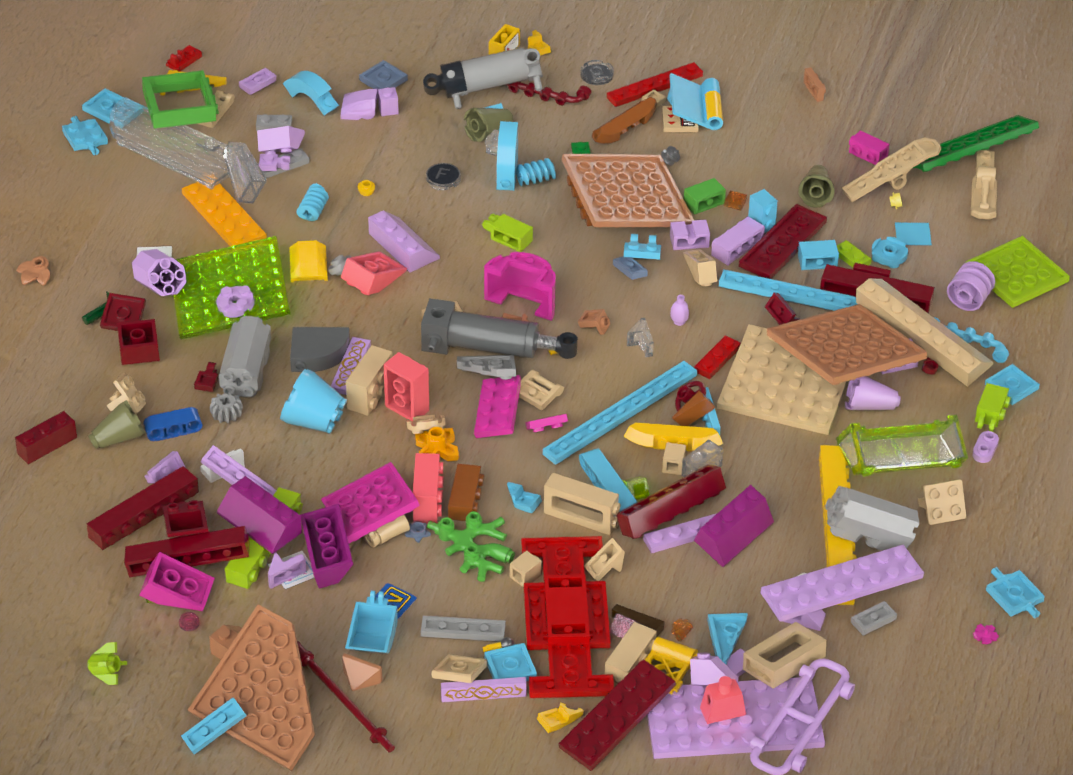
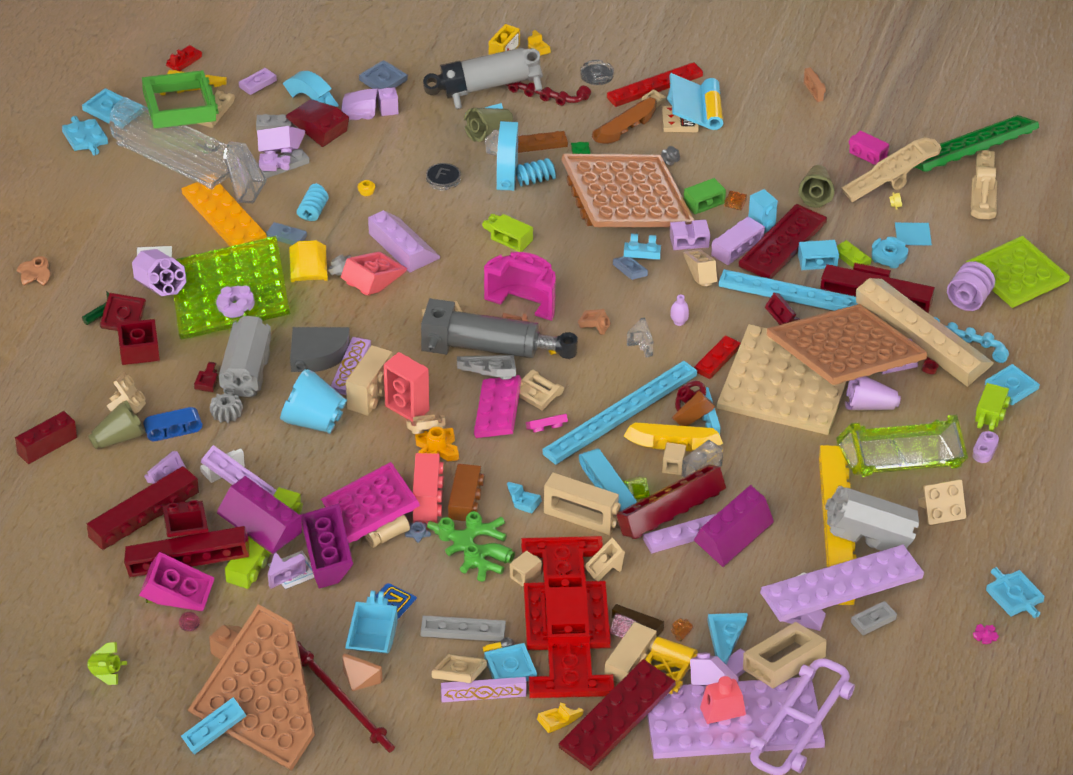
none -> sand blue plate [266,222,307,245]
none -> dark red slope [286,99,349,147]
none -> dark orange plate [518,131,568,153]

